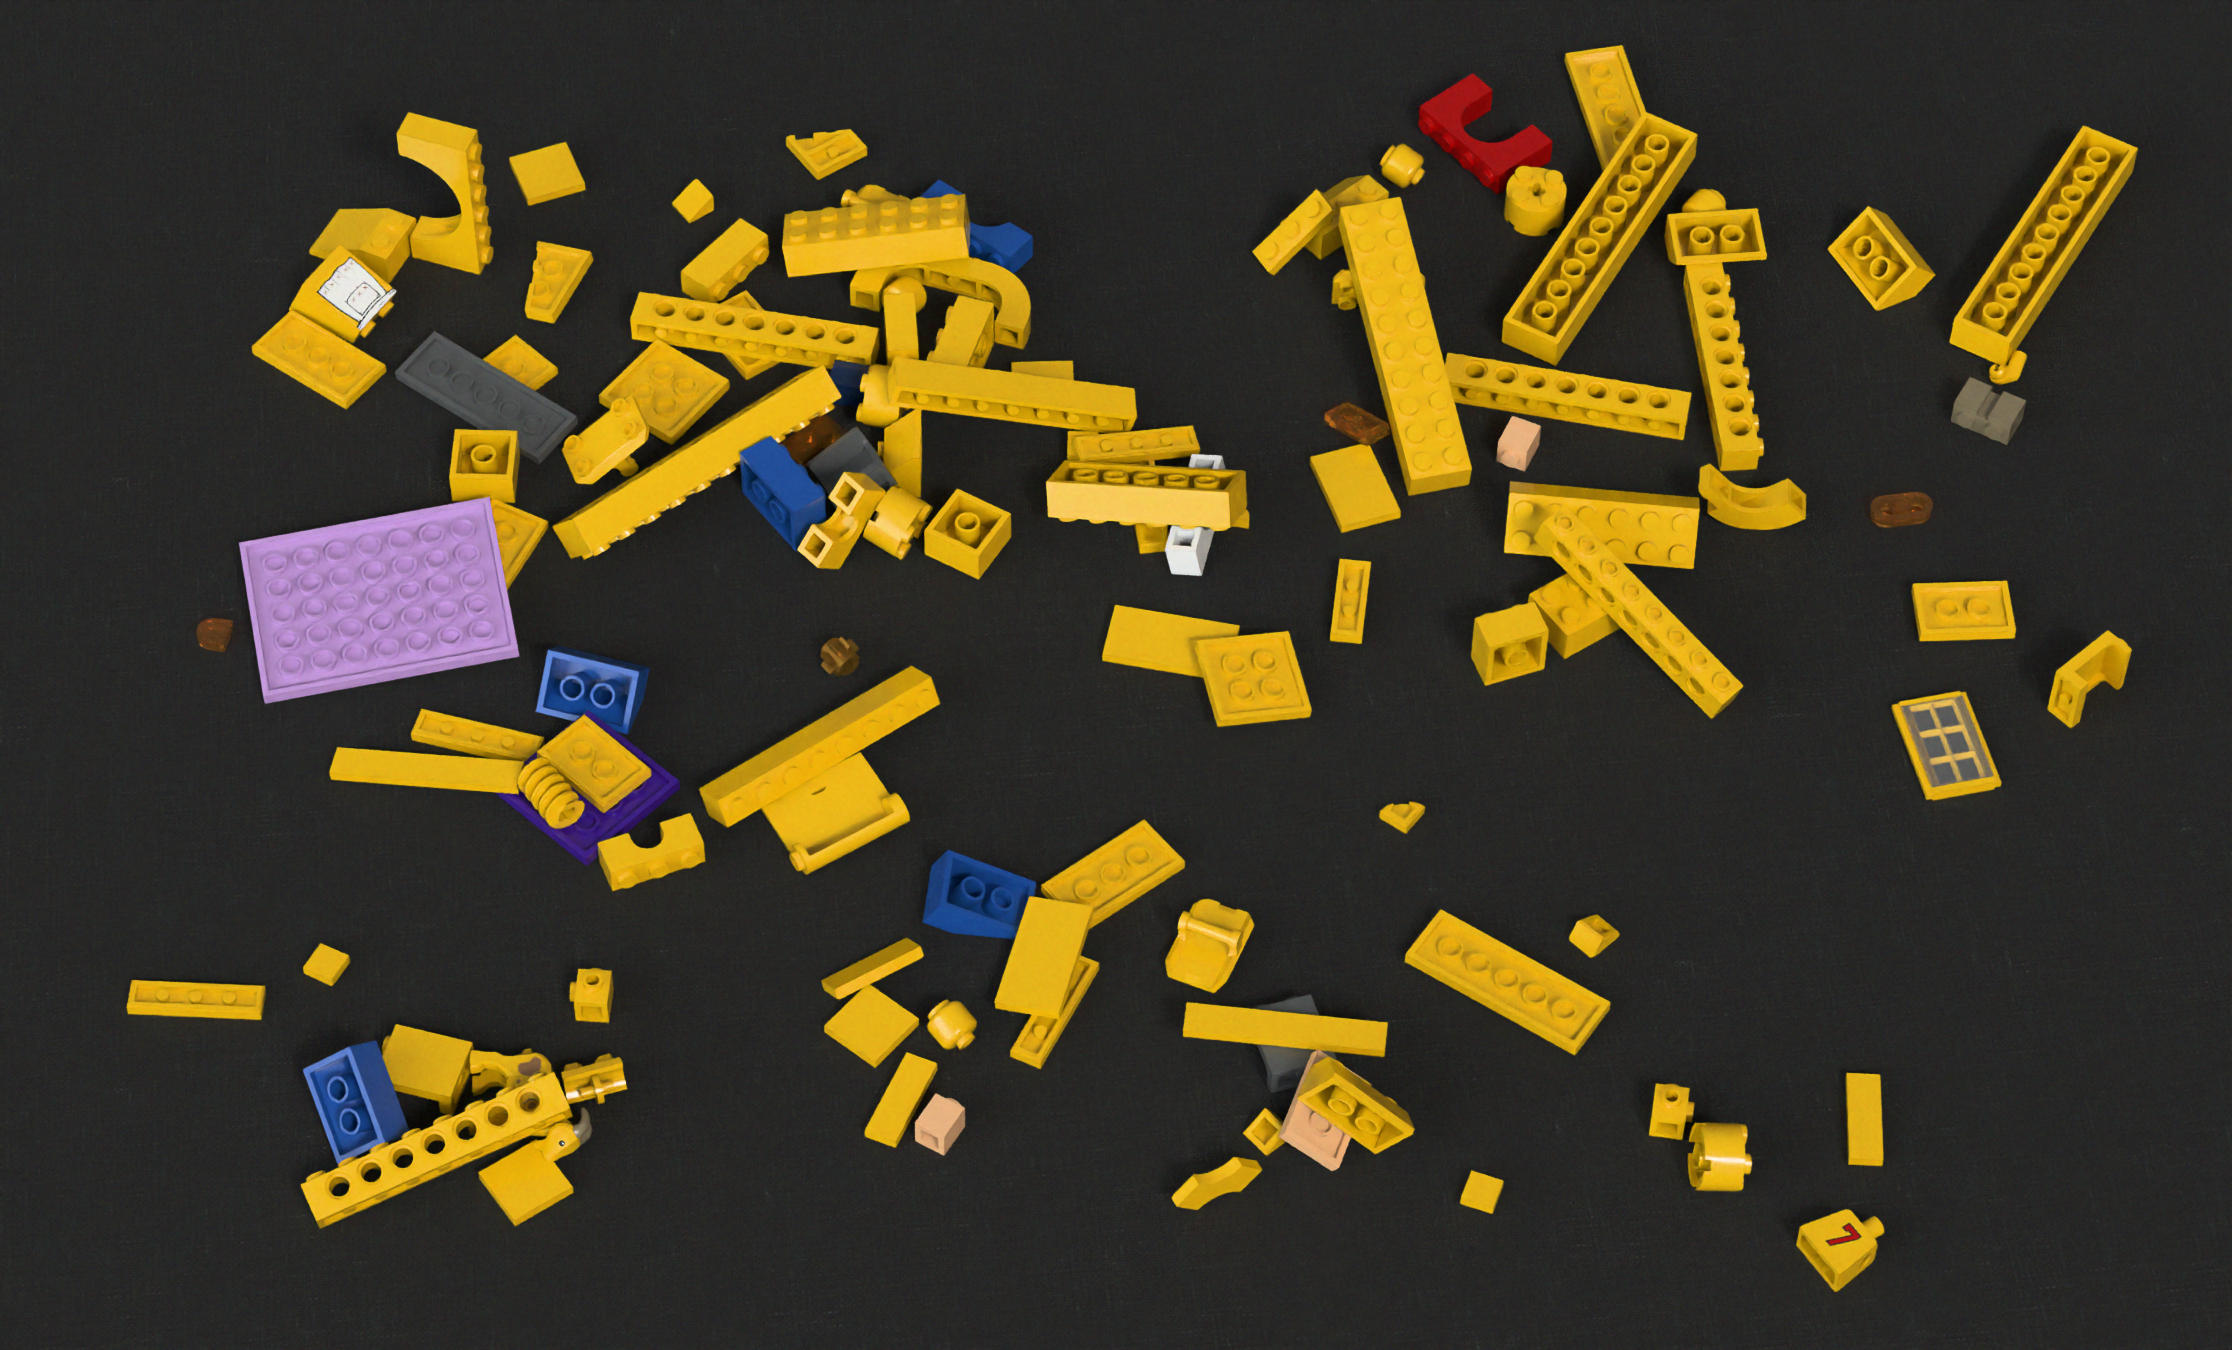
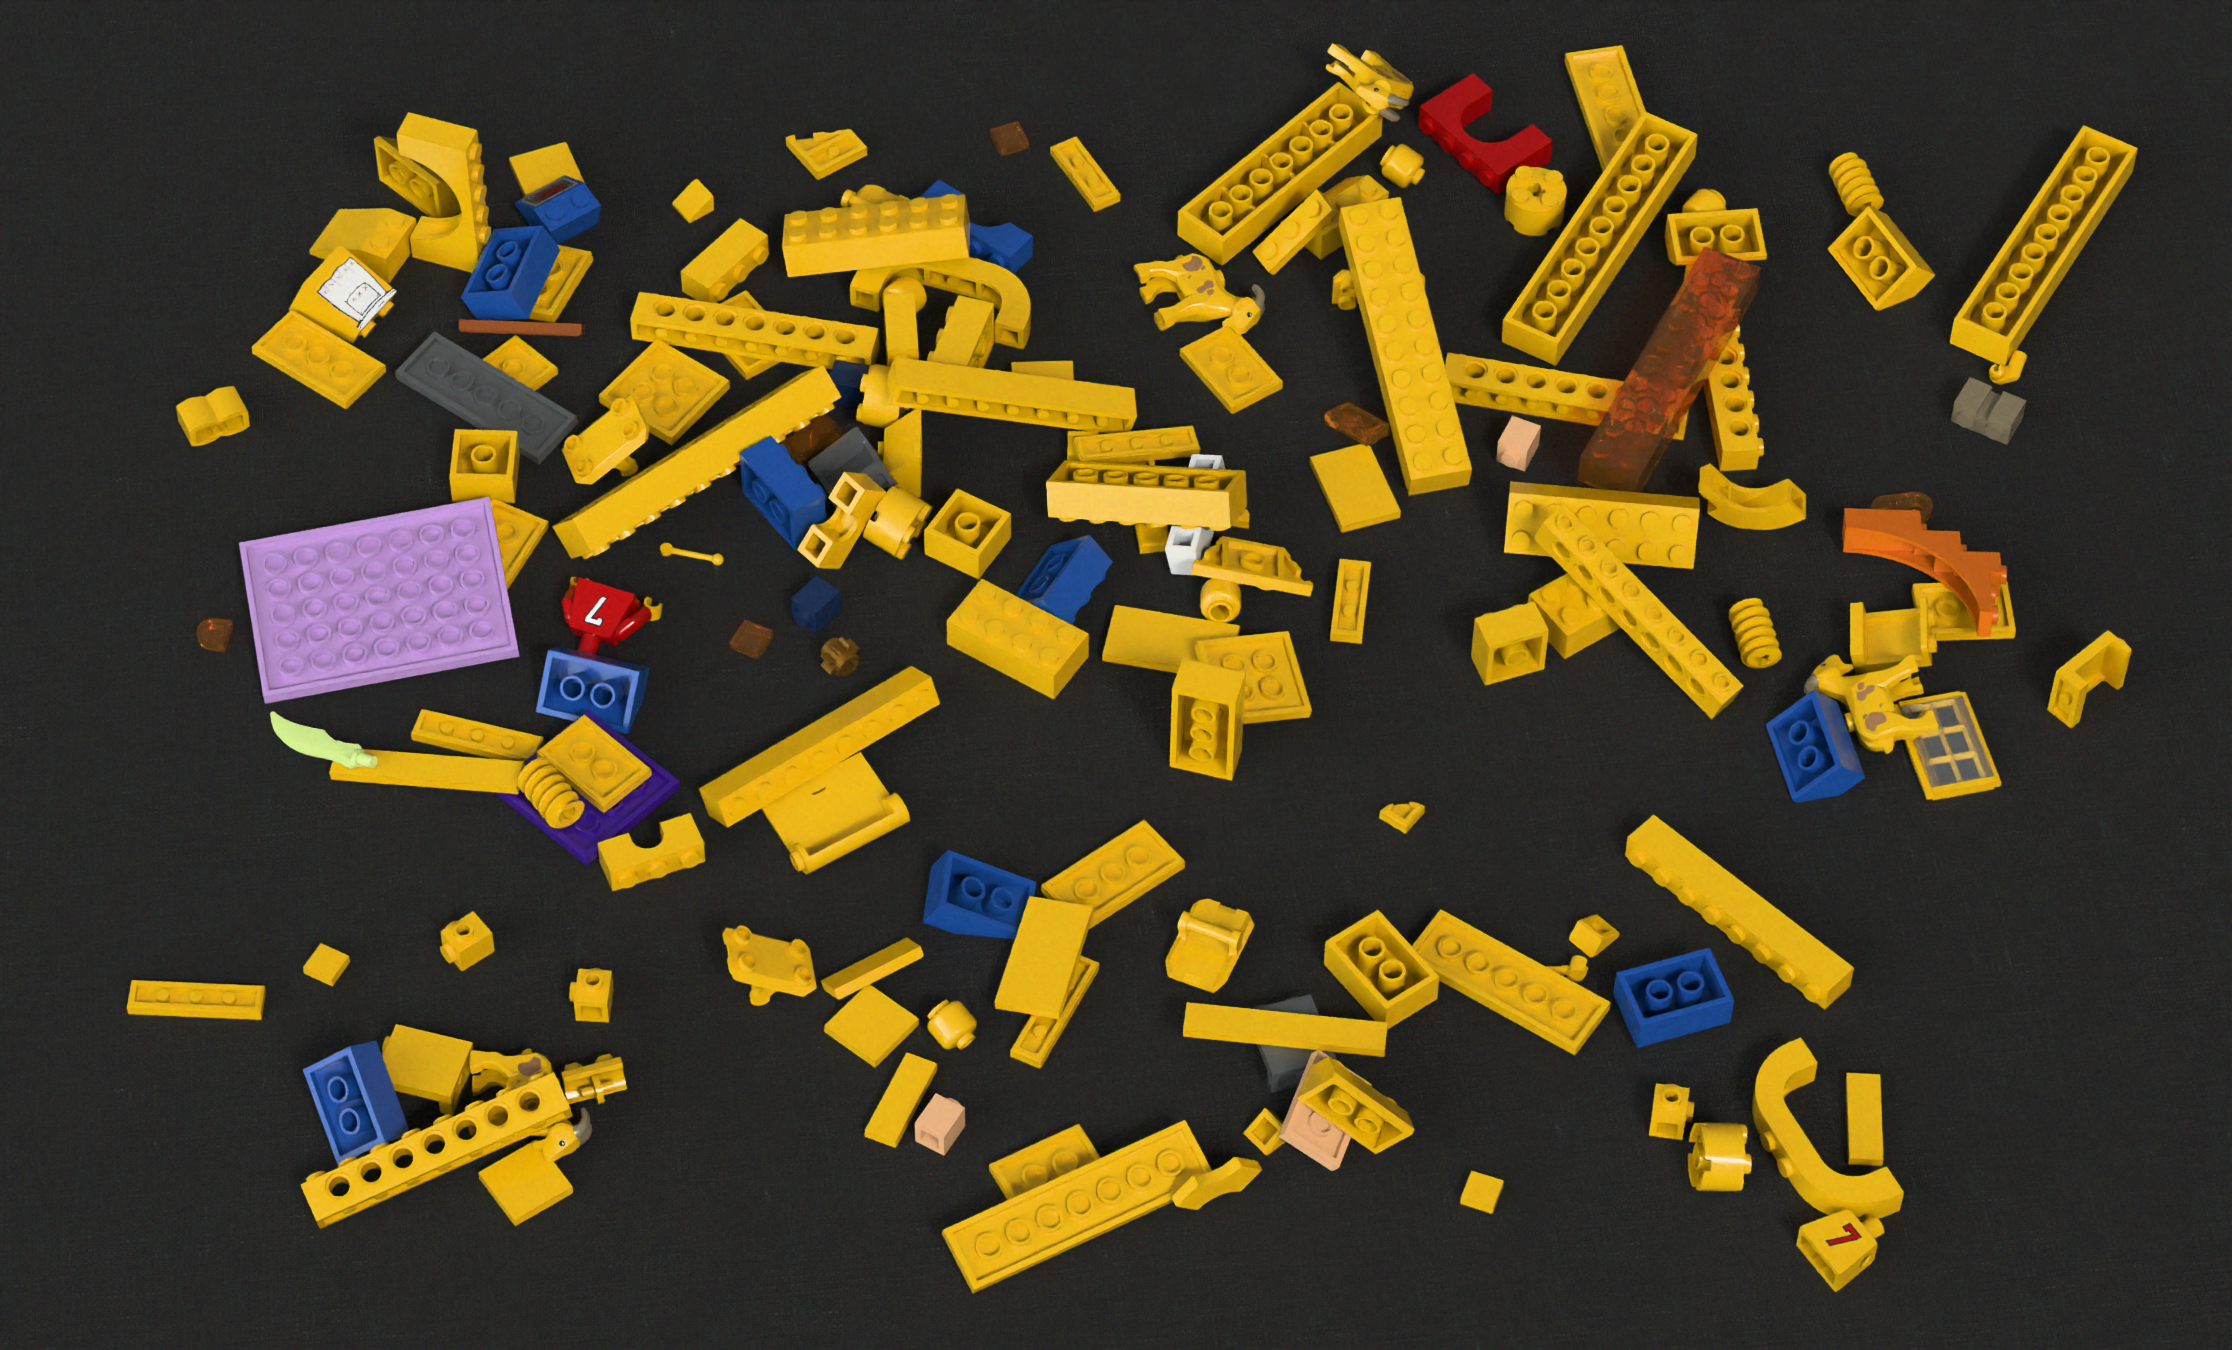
none -> yellow brick [176,386,250,446]
none -> yellowish green sword [270,711,378,769]
none -> yellow slope [374,136,461,218]
none -> yellow brick [440,911,495,971]
none -> dark orange tile [459,319,585,337]
none -> blue brick [461,225,560,321]
none -> blue slope [515,175,601,245]
none -> red torso [561,577,663,654]
none -> yellow hinge [660,543,724,566]
none -> yellow shield [722,925,817,1006]
none -> clear orange tile [730,619,773,660]
none -> dark blue brick [791,575,841,634]
none -> yellow plate [942,1120,1212,1294]
none -> yellow brick [947,579,1089,699]
none -> yellow tile [989,1124,1101,1200]
none -> clear orange tile [990,121,1029,156]
none -> blue slope [1015,535,1113,625]
none -> yellow tile [1050,136,1121,212]
none -> yellow animal [1134,253,1265,335]
none -> yellow brick [1169,659,1246,781]
none -> yellow brick [1177,82,1383,266]
none -> yellow tile [1180,327,1283,414]
none -> yellow wing [1191,536,1313,597]
none -> yellow head [1200,578,1241,623]
none -> yellow brick [1324,910,1439,1030]
none -> yellow animal [1326,43,1414,122]
none -> yellow hand [1545,955,1588,982]
none -> clear orange brick [1577,246,1761,493]
none -> blue brick [1613,948,1734,1048]
none -> yellow brick [1625,815,1854,1010]
none -> yellow piece [1728,598,1782,669]
none -> yellow arch [1752,1037,1904,1221]
none -> blue slope [1765,690,1865,803]
none -> yellow animal [1804,653,1939,754]
none -> yellow piece [1828,152,1884,217]
none -> orange arch [1842,508,2007,637]
none -> yellow panel [1850,597,1937,673]

